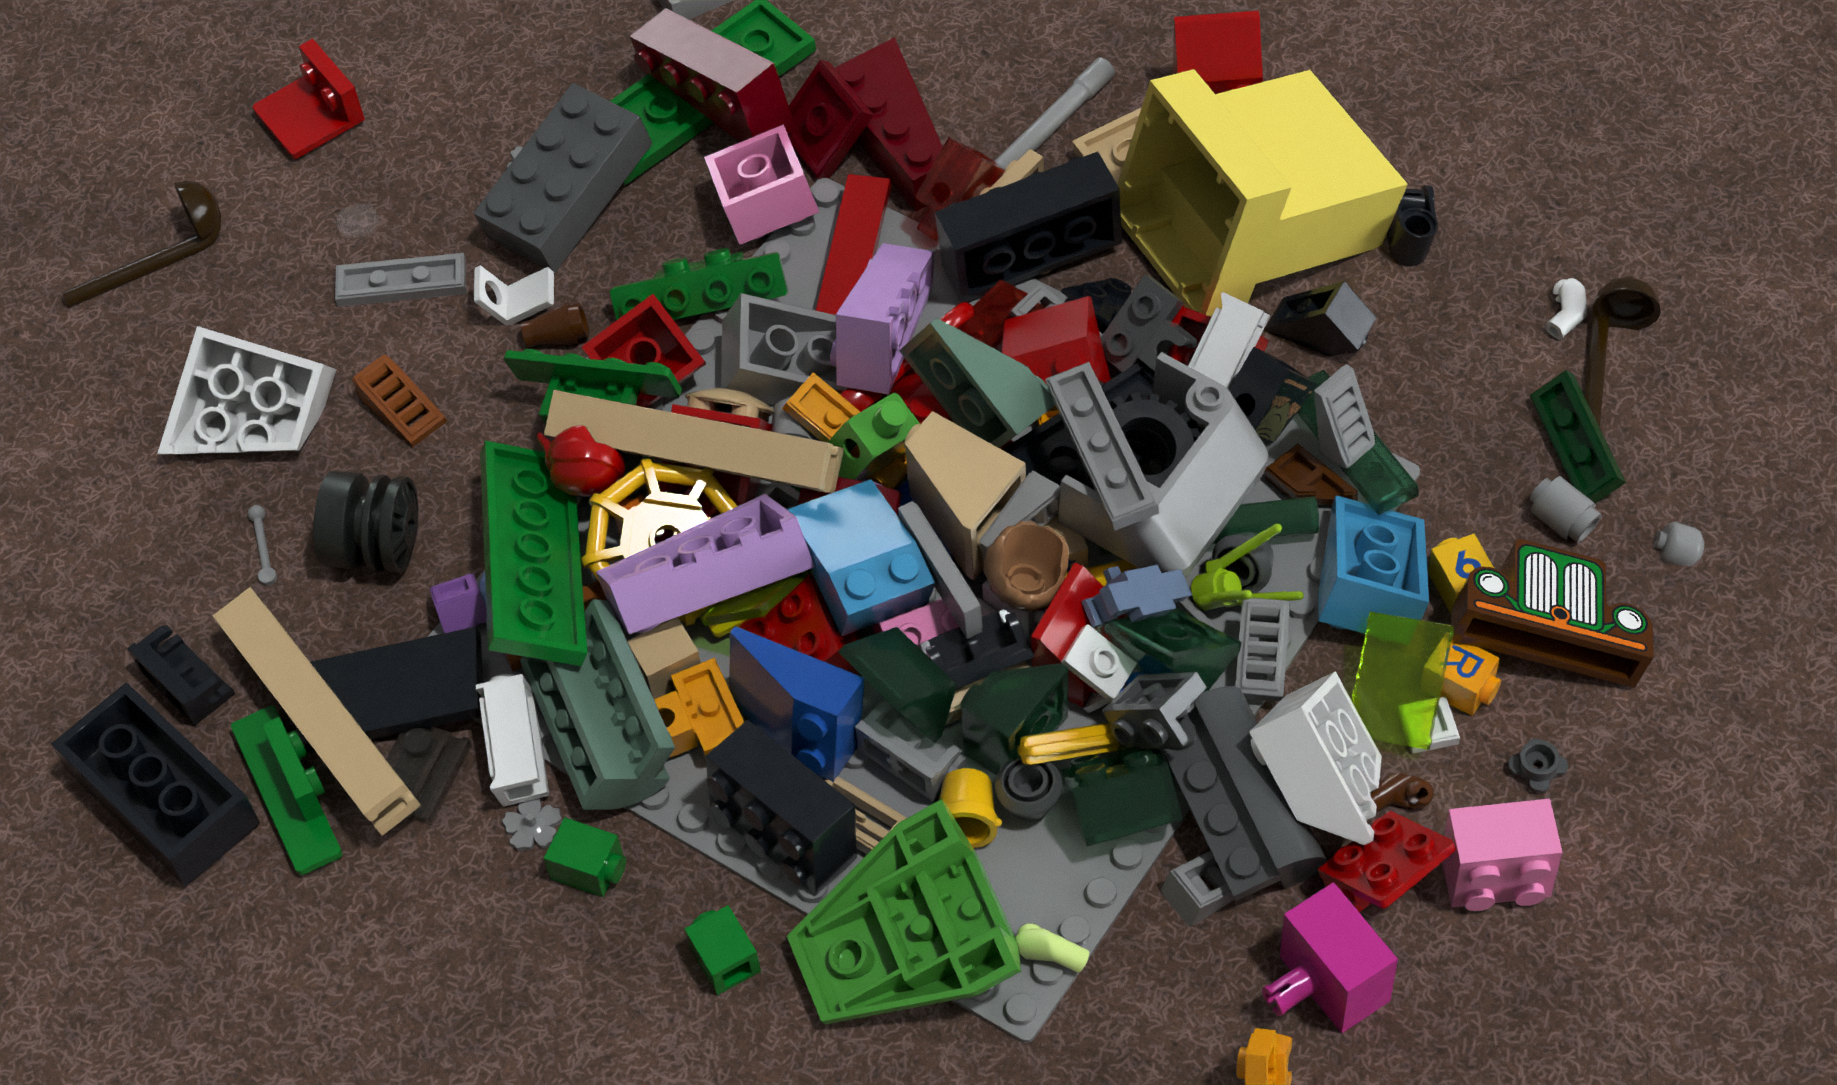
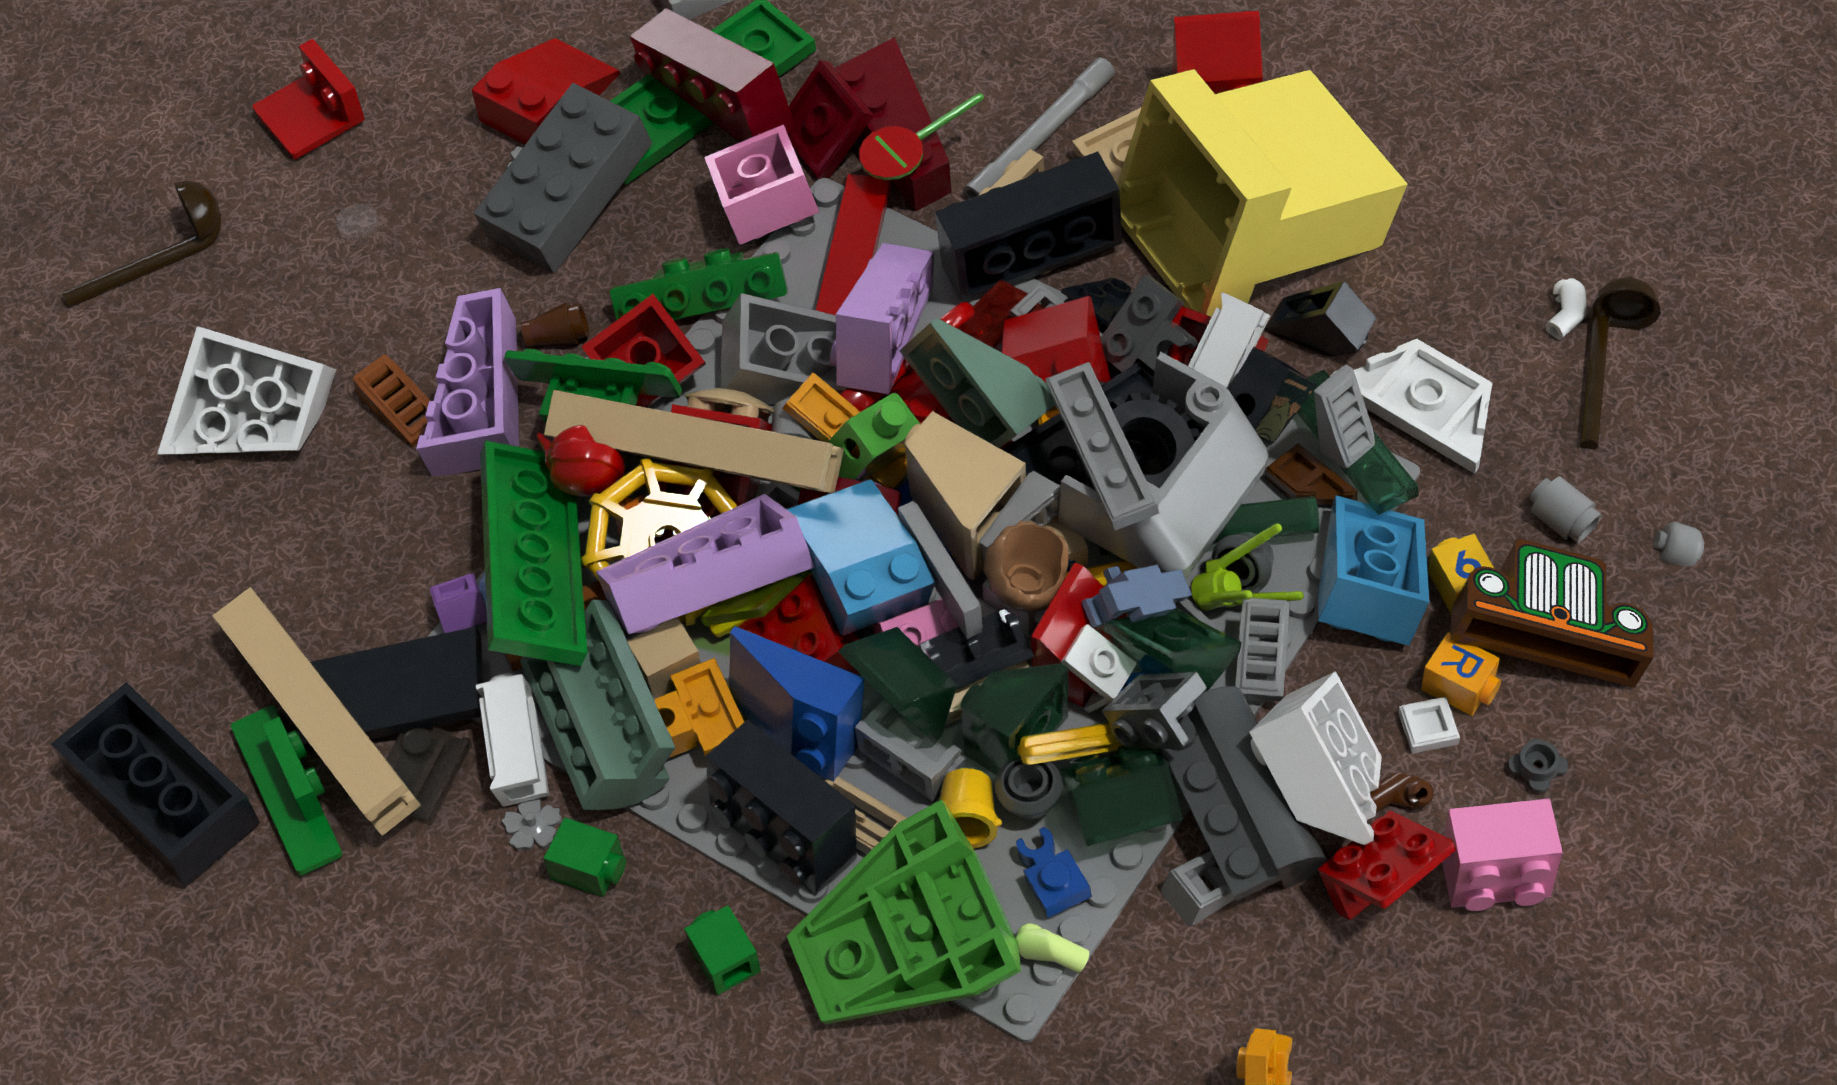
black hinge [127,625,235,727] -> none
light grey hinge [248,505,277,586] -> none
pearl dark grey wheel [313,471,419,573] -> none
light grey tile [335,253,466,307] -> none
white bracket [474,265,554,325] -> none
clear red torso [916,137,1005,242] -> none
dark pink brick [1262,882,1398,1033] -> none
clear neon green piece [1352,612,1454,750] -> none
black piece [1387,185,1438,266] -> none
dark green tile [1529,370,1626,503] -> none
none -> lavender wedge [416,288,519,477]
none -> red slope [471,38,620,144]
none -> red piece [859,93,984,180]
none -> blue plate [1016,827,1092,918]
none -> white wing [1330,339,1492,474]

